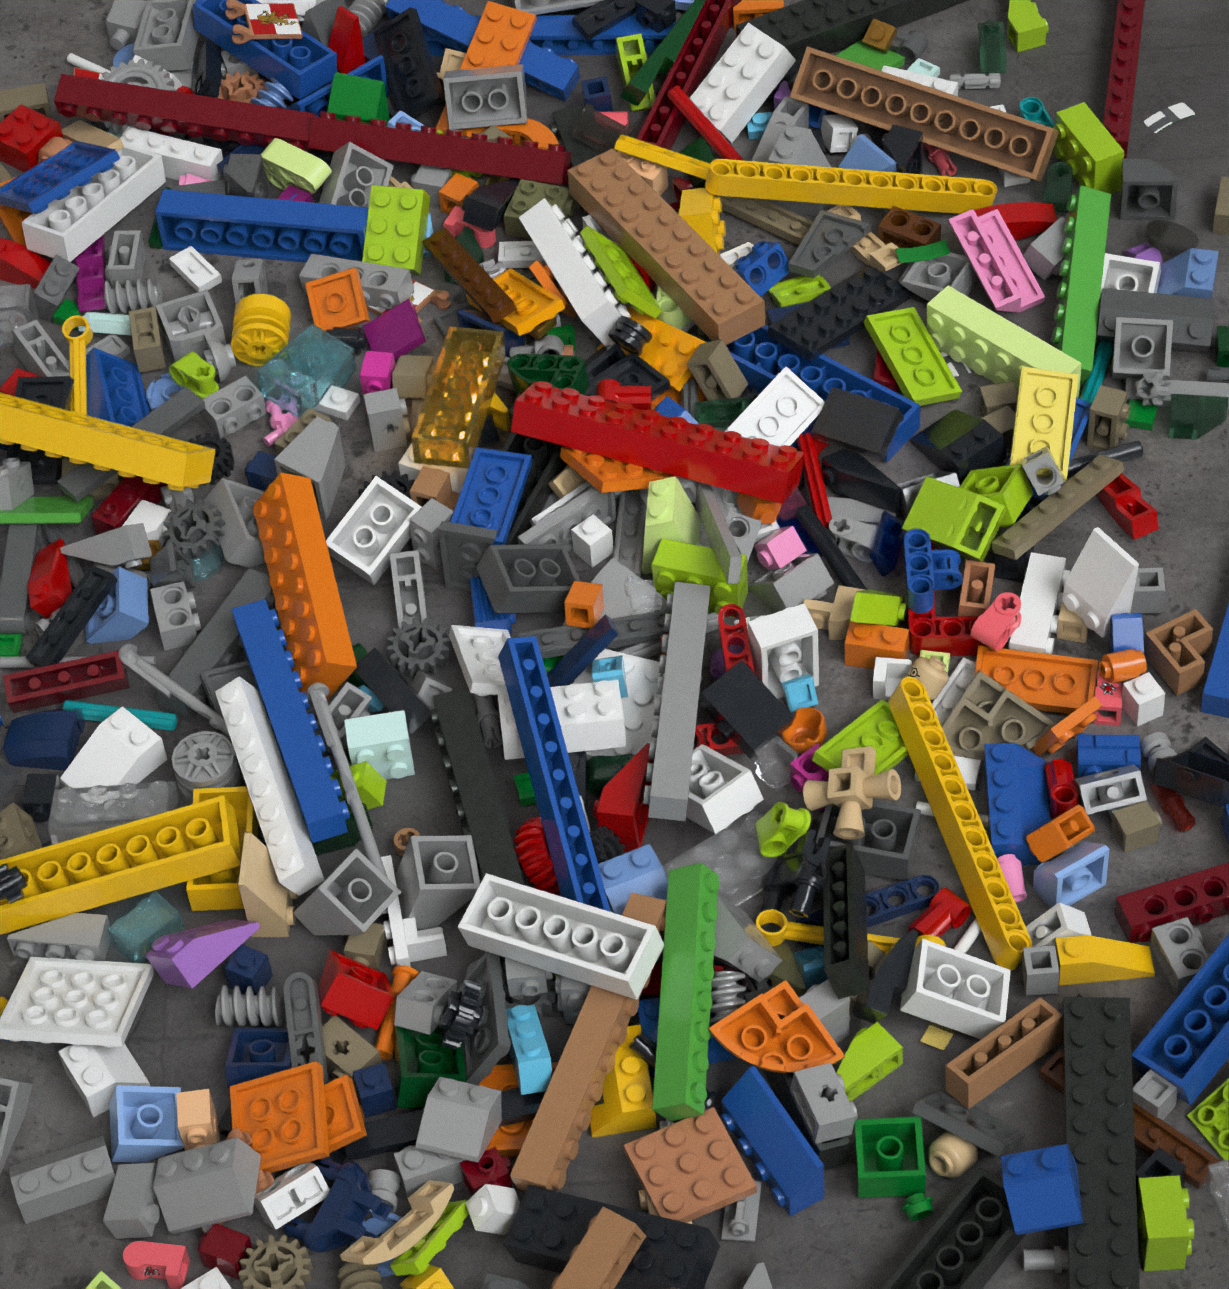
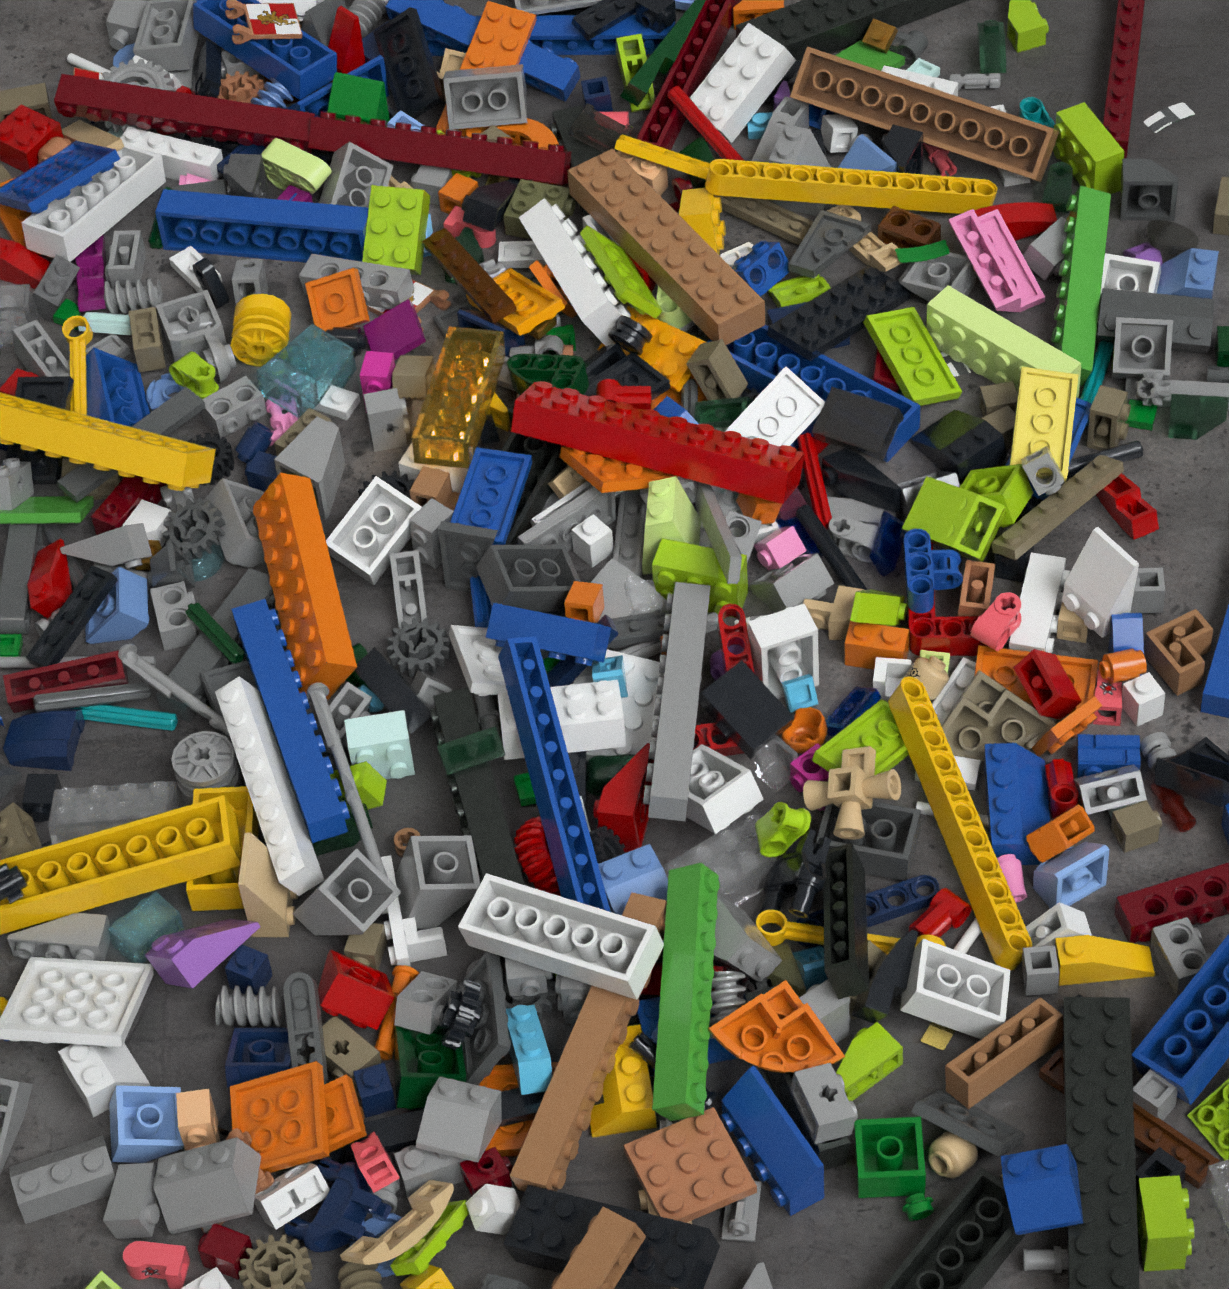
white slope [60,706,168,814] -> none
none -> dark grey axle [33,682,151,712]
none -> dark green axle [186,603,245,664]
none -> black beam [192,258,229,309]
none -> dark blue brick [235,421,274,463]
none -> coral leg [351,1132,400,1193]
none -> clear green slope [436,726,506,775]
none -> blue brick [486,603,611,666]
none -> clear blue plate [826,687,882,736]
none -> red brick [1013,649,1082,720]

